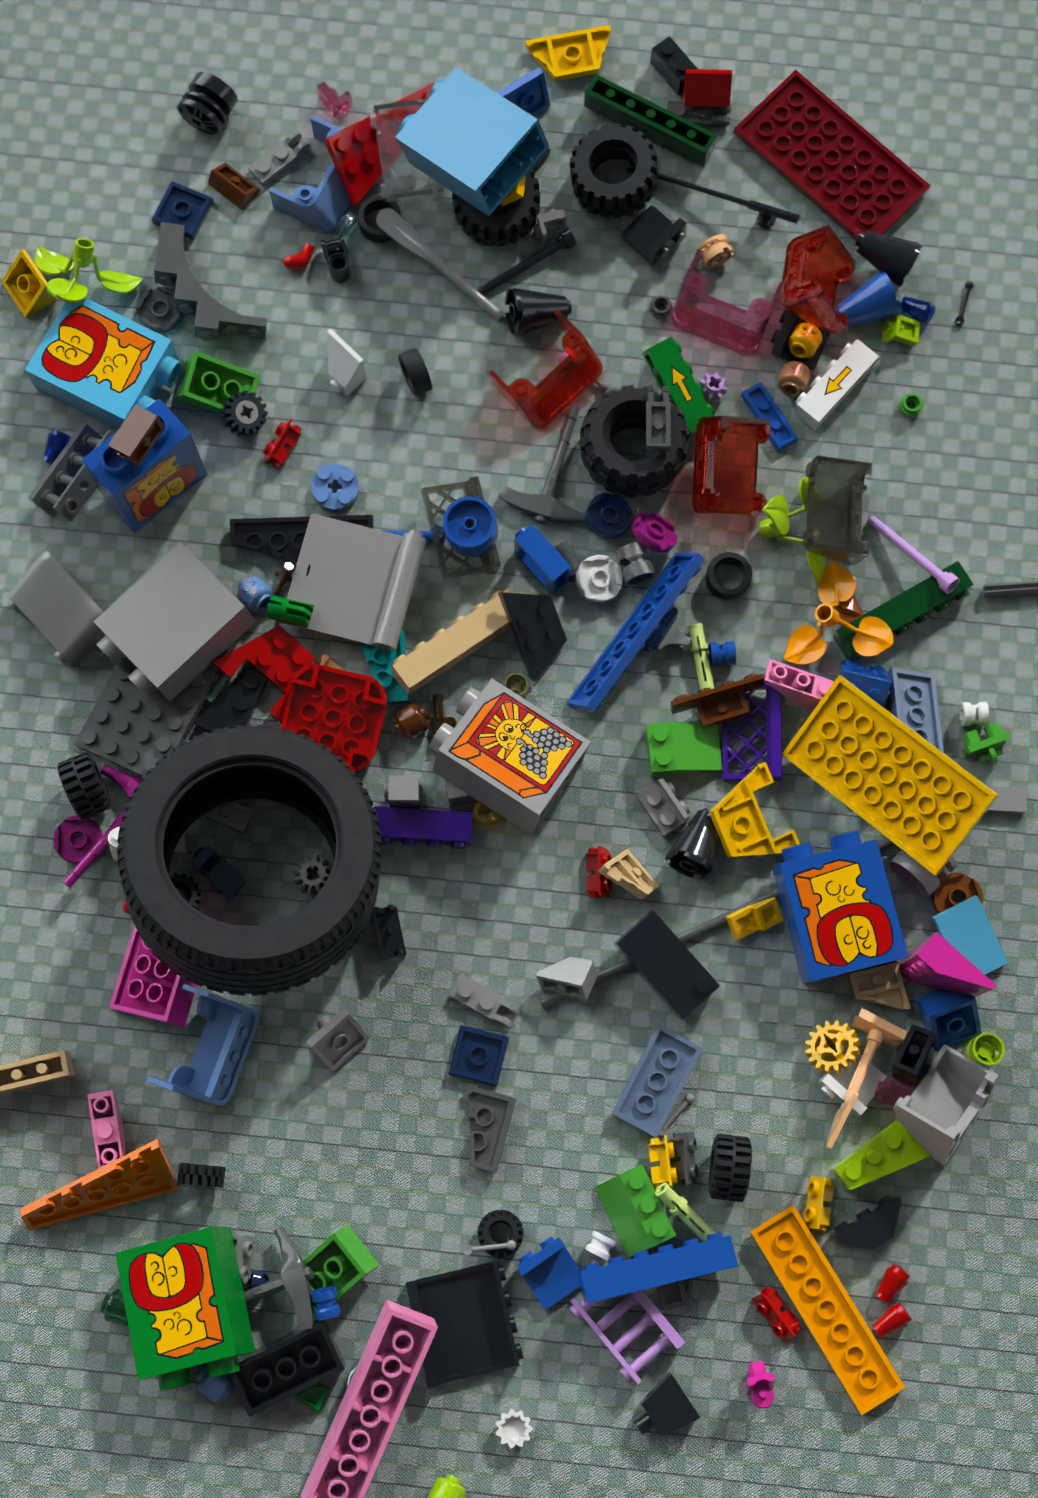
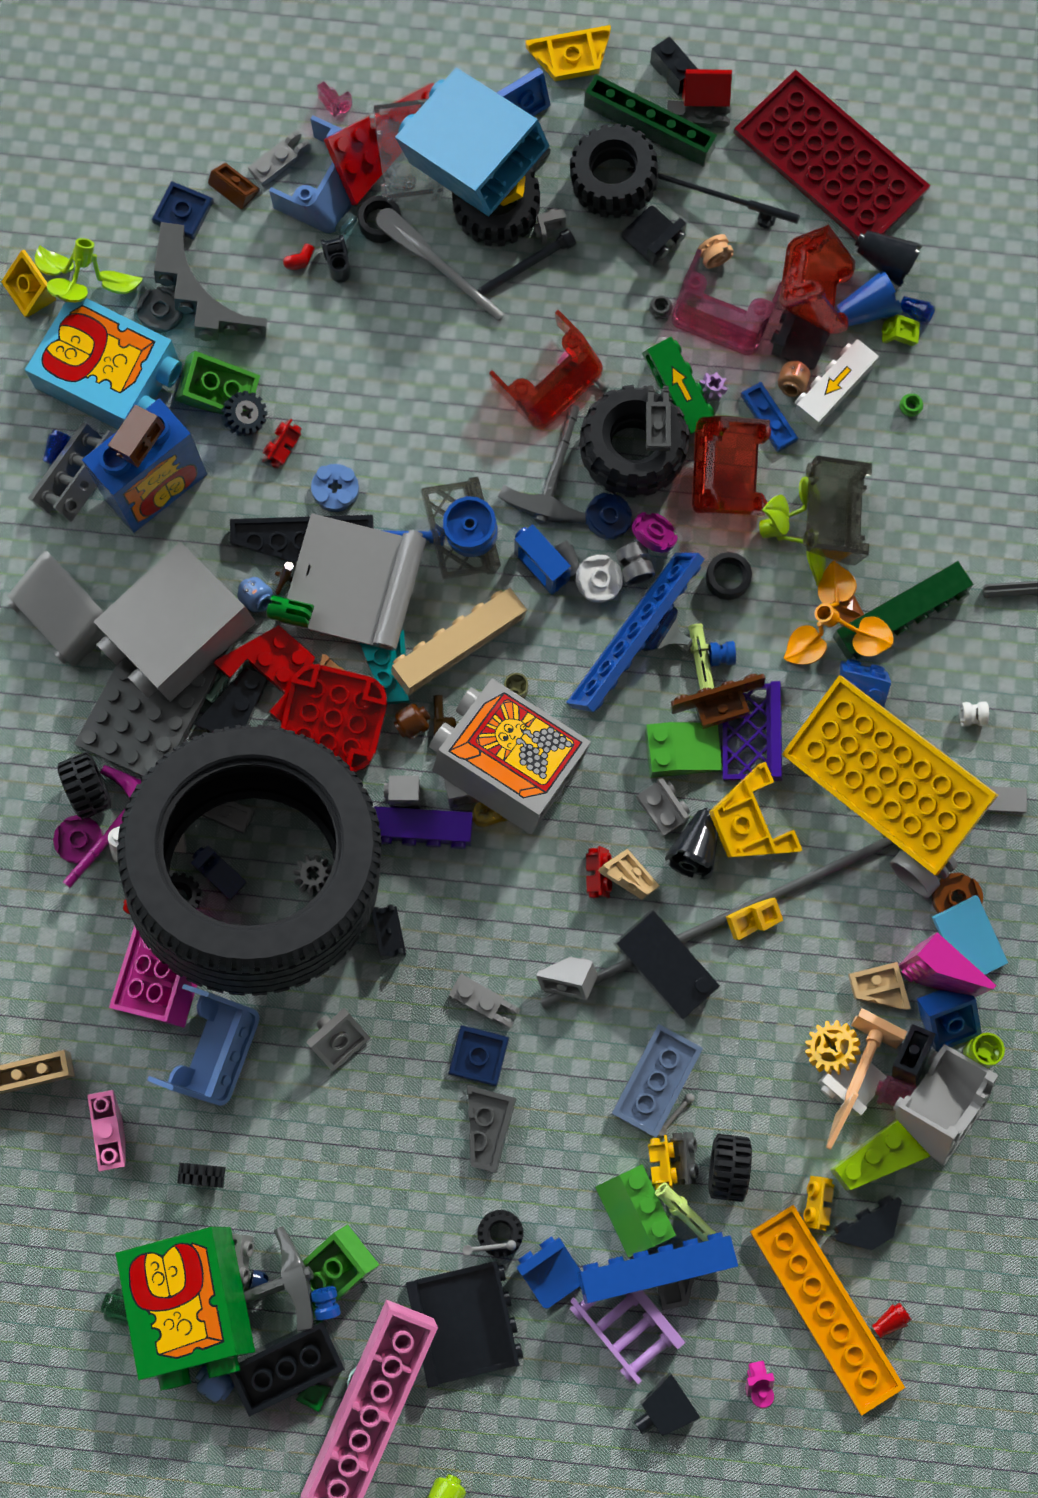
orange wing [20,1139,179,1231] -> none
black wheel [177,72,238,135] -> none
white slope [327,328,367,397] -> none
black tyre [398,348,432,396] -> none
white piece [496,1409,533,1448] -> none
black wing [498,592,567,680] -> none
black cone [505,288,572,335] -> none
white wheel [585,1230,616,1261] -> none
red hinge [751,1286,801,1341] -> none
bright pink slope [764,659,834,711] -> none
brick [772,830,908,983] -> none
yellow head [788,323,822,358] -> none
lavender piece [868,516,960,594] -> none
red cone [875,1263,910,1303] -> none
sand blue plate [887,668,944,753] -> none
black hinge [955,281,974,326] -> none
bright green hips [962,722,1011,765] -> none

